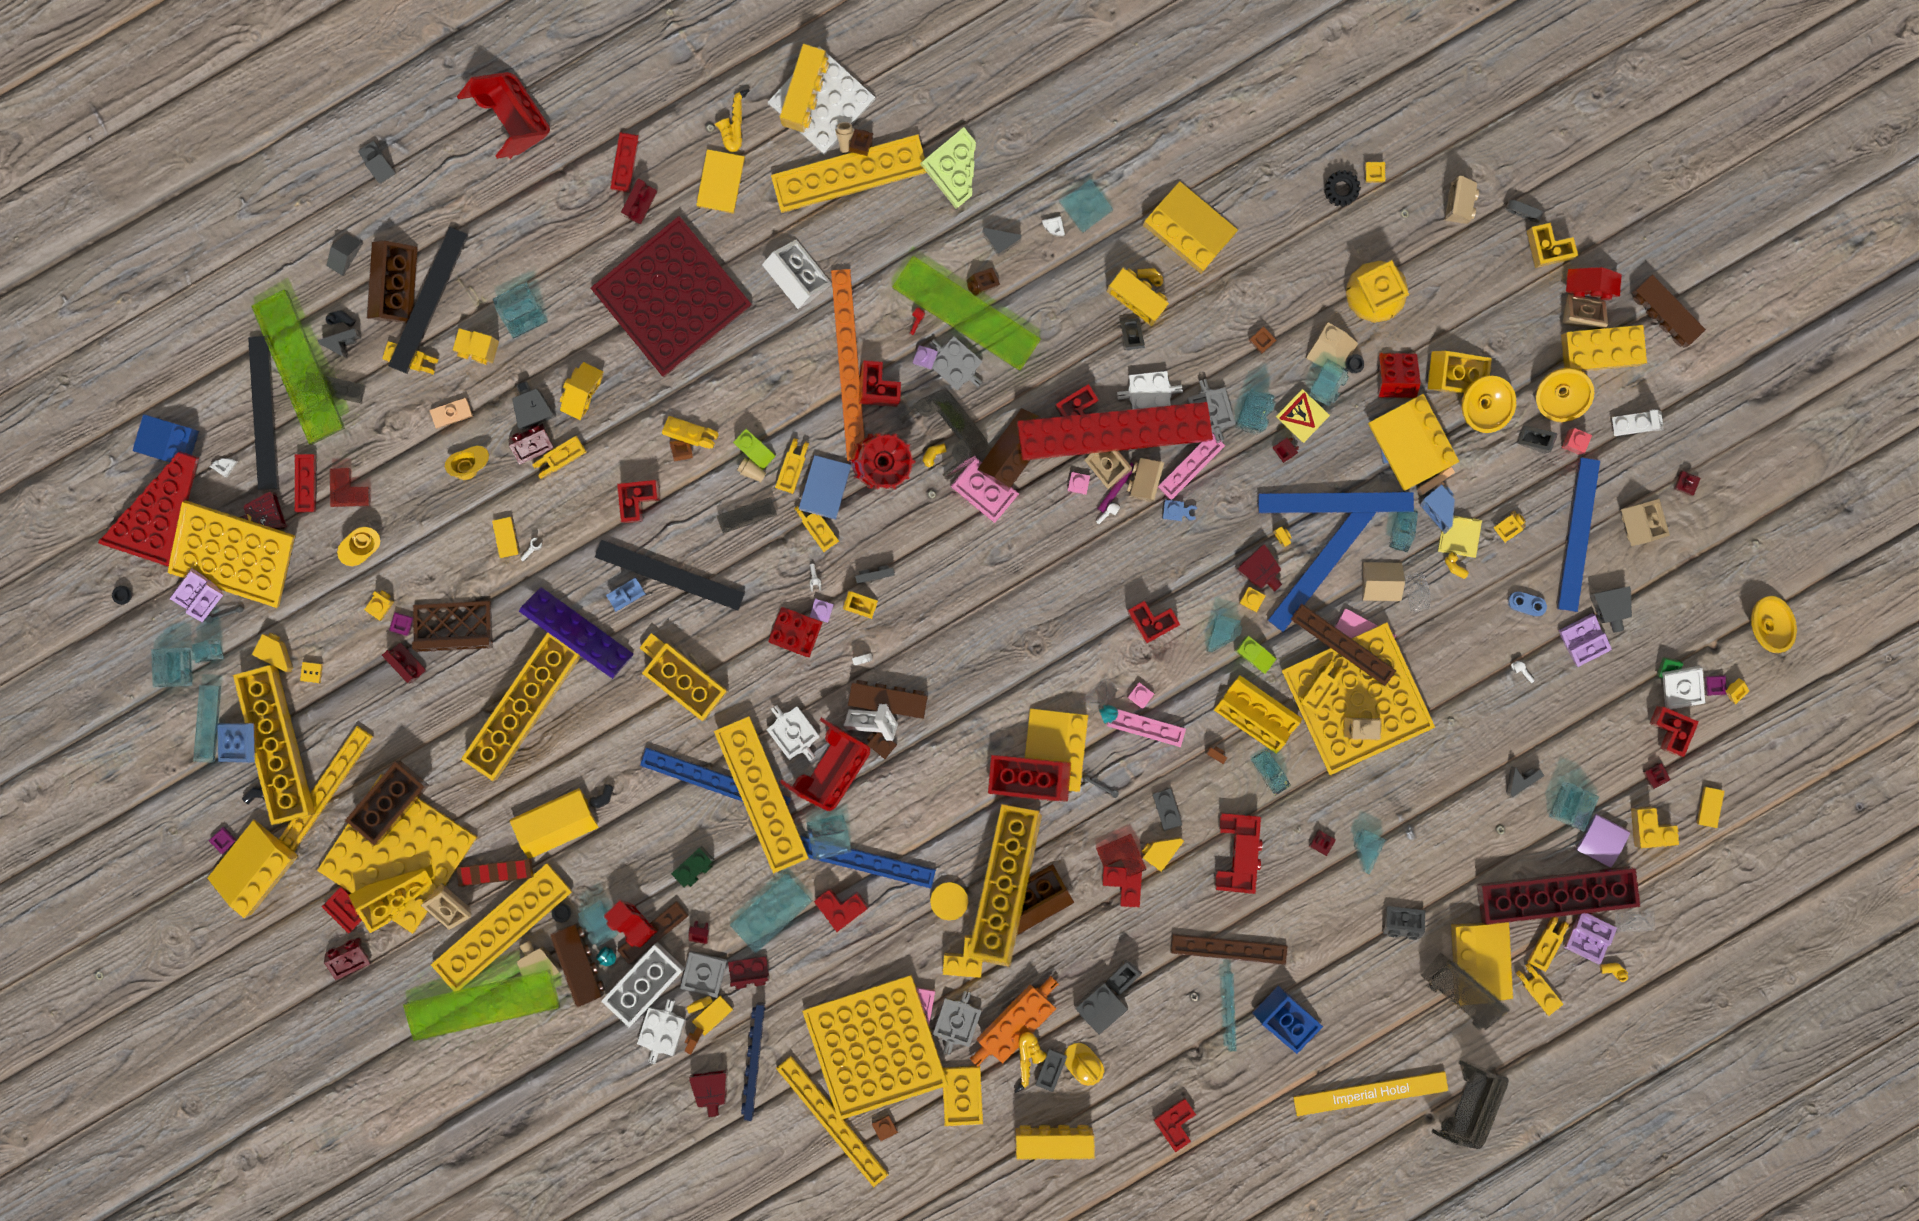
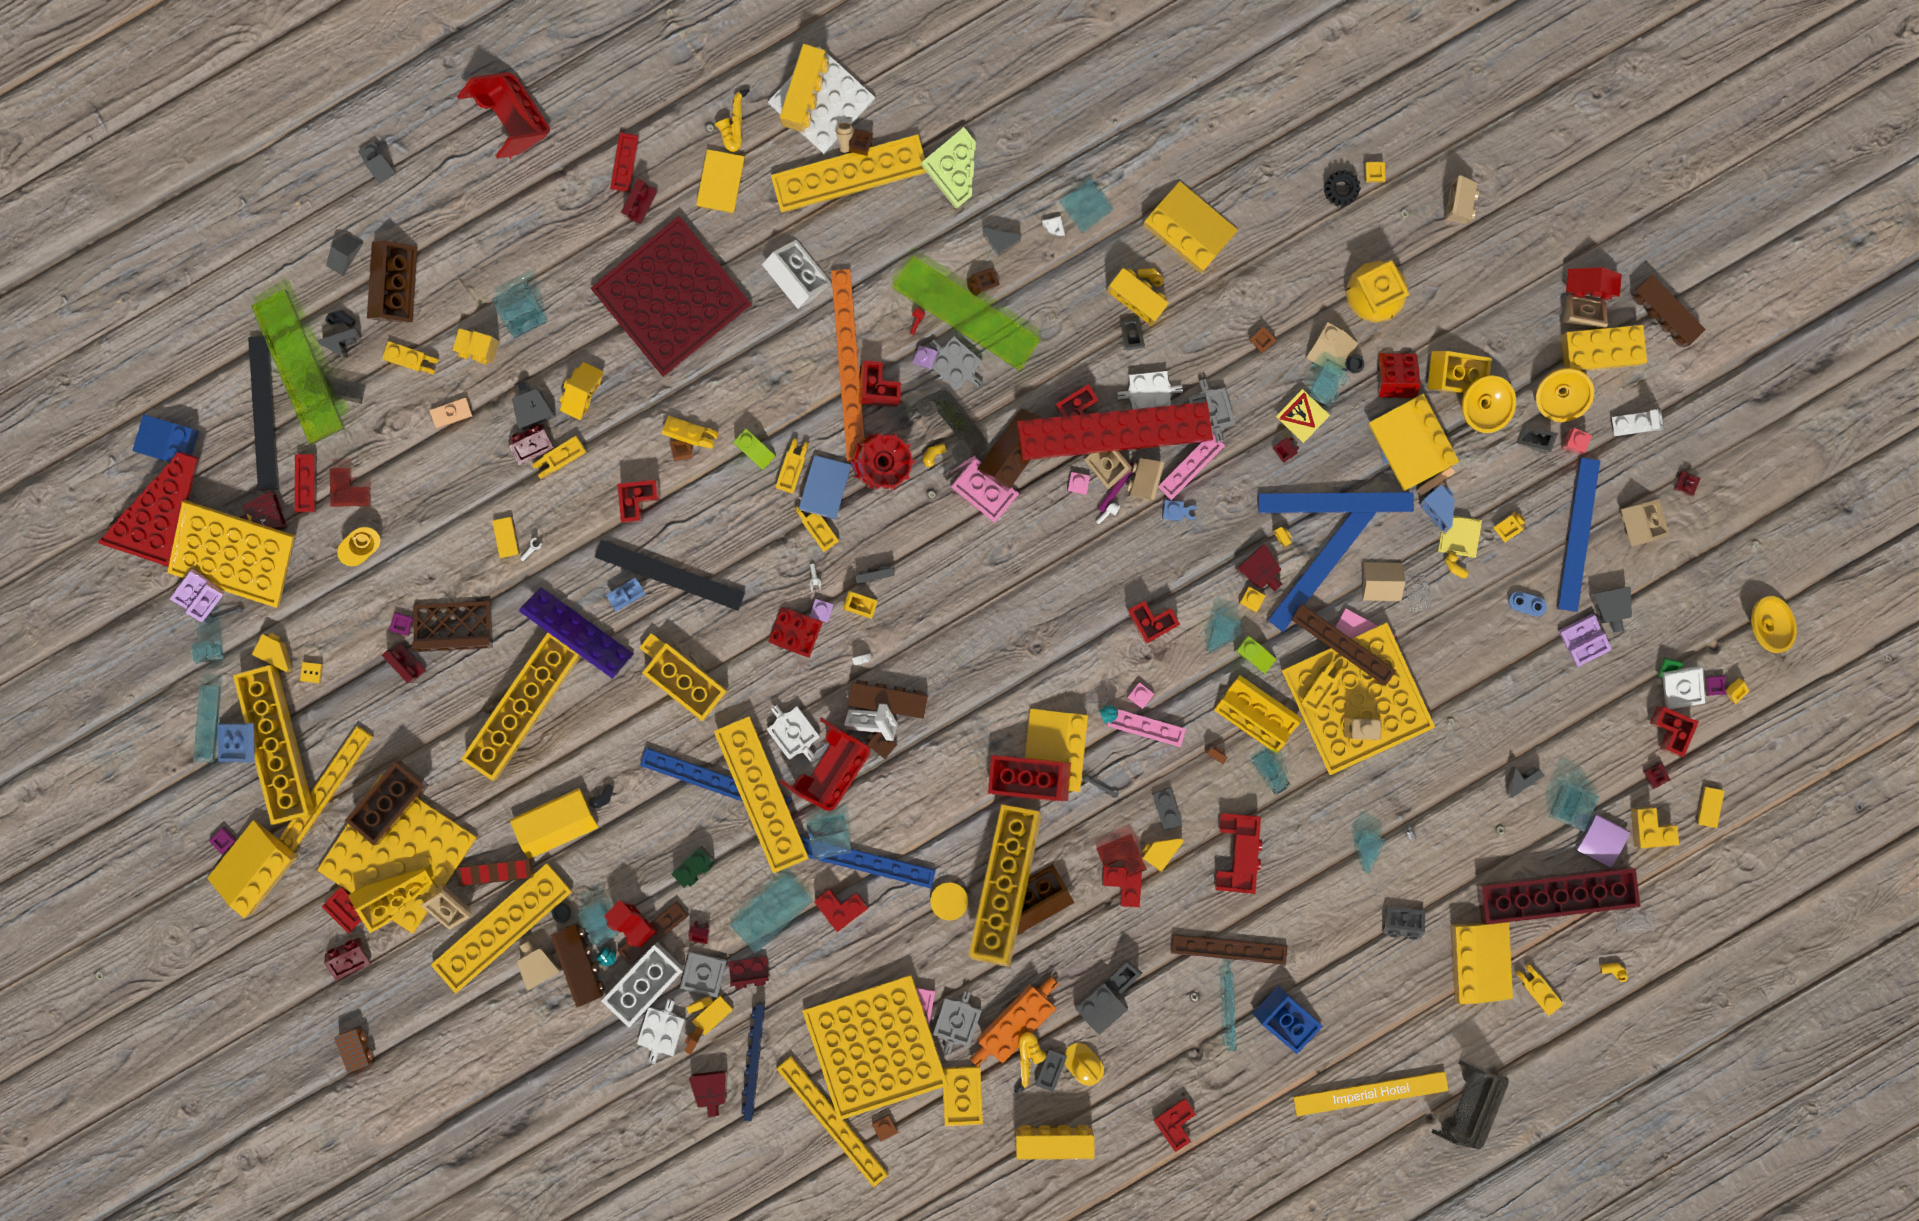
black plate [112,586,132,605] -> none
clear light blue slope [151,648,192,688] -> none
white tile [210,458,238,478] -> none
black arm [242,786,265,805] -> none
yellow bracket [364,590,394,621] -> none
black tile [388,227,468,374] -> none
clear neon green plate [403,970,560,1041] -> none
yellow piece [445,446,489,480] -> none
clear smoke plate [717,497,777,534] -> none
tan cone [737,457,766,483] -> none
yellow brick [943,935,982,978] -> none
clear light blue slope [1235,390,1276,435] -> none
dark red tile [1309,830,1336,856] -> none
clear light blue slope [1389,511,1418,553] -> none
clear smoke windscreen [1421,953,1510,1031] -> none
dark grey beam [1506,200,1543,223] -> none
white hand [1511,661,1535,683] -> none
yellow brick [1527,223,1578,268] -> none
yellow hinge [1527,917,1569,972] -> none
lavender slope [1564,913,1617,964] -> none
none -> dark orange brick [334,1026,374,1073]

